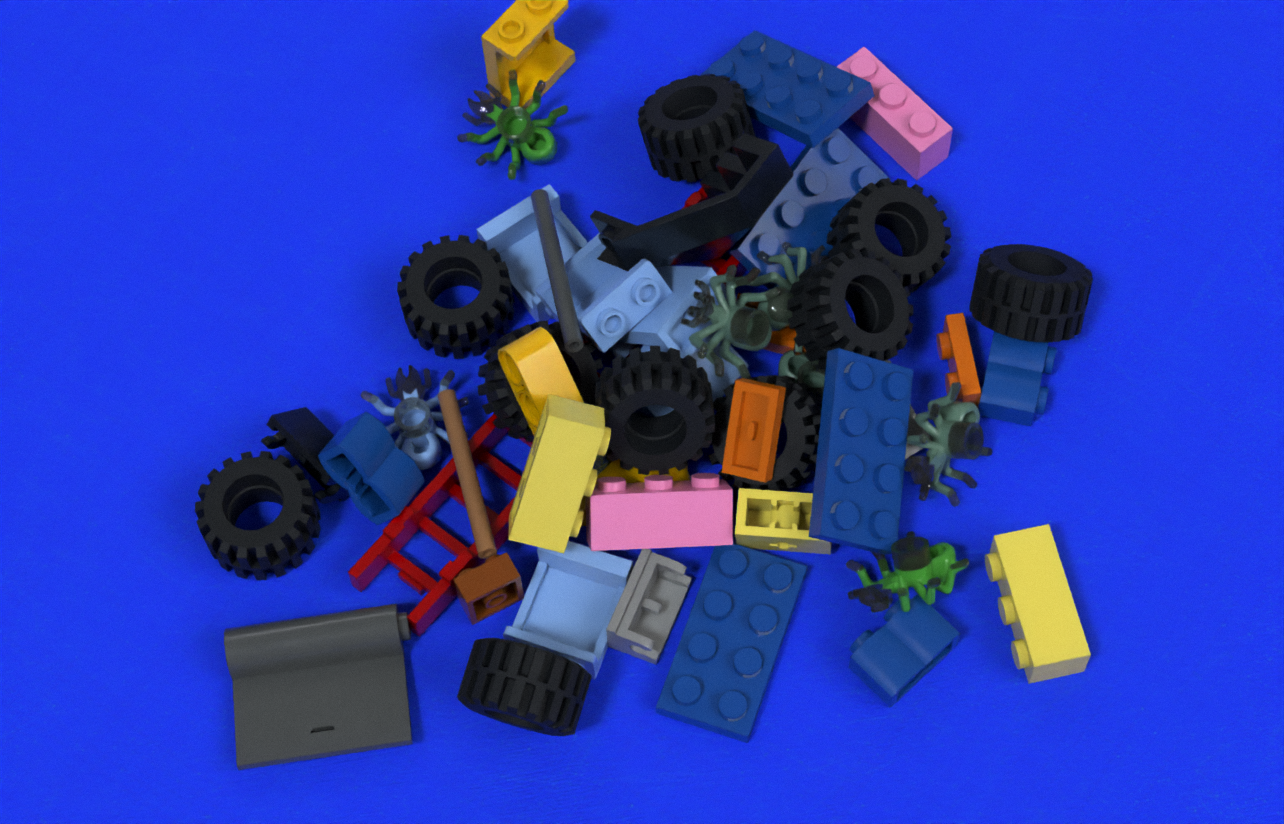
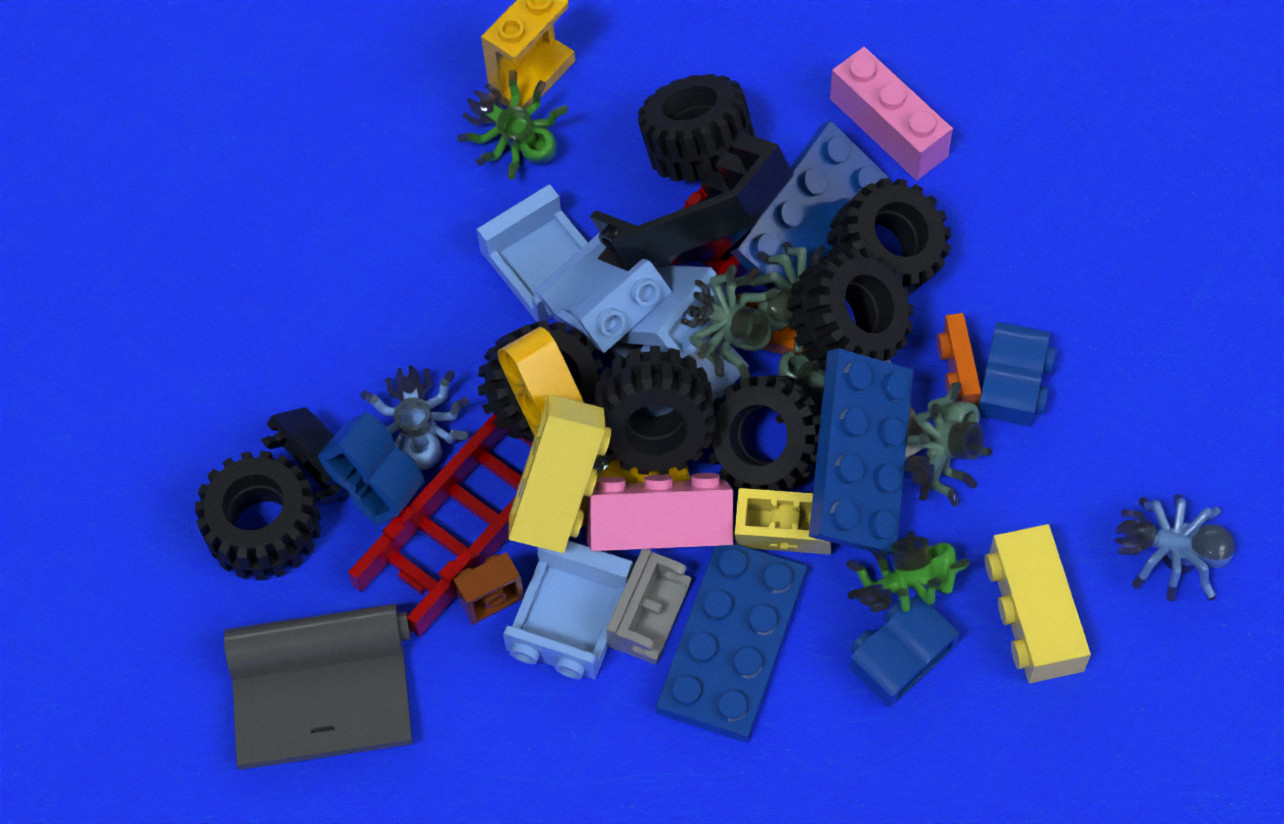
black tyre [397,235,515,359] -> none
medium nougat piece [438,389,497,559] -> none
black tyre [457,638,592,736] -> none
dark grey piece [531,189,583,353] -> none
blue piece [700,30,875,148] -> none
orange plate [721,378,786,483] -> none
black tyre [969,244,1093,342] -> none
none -> animal [1115,494,1236,602]

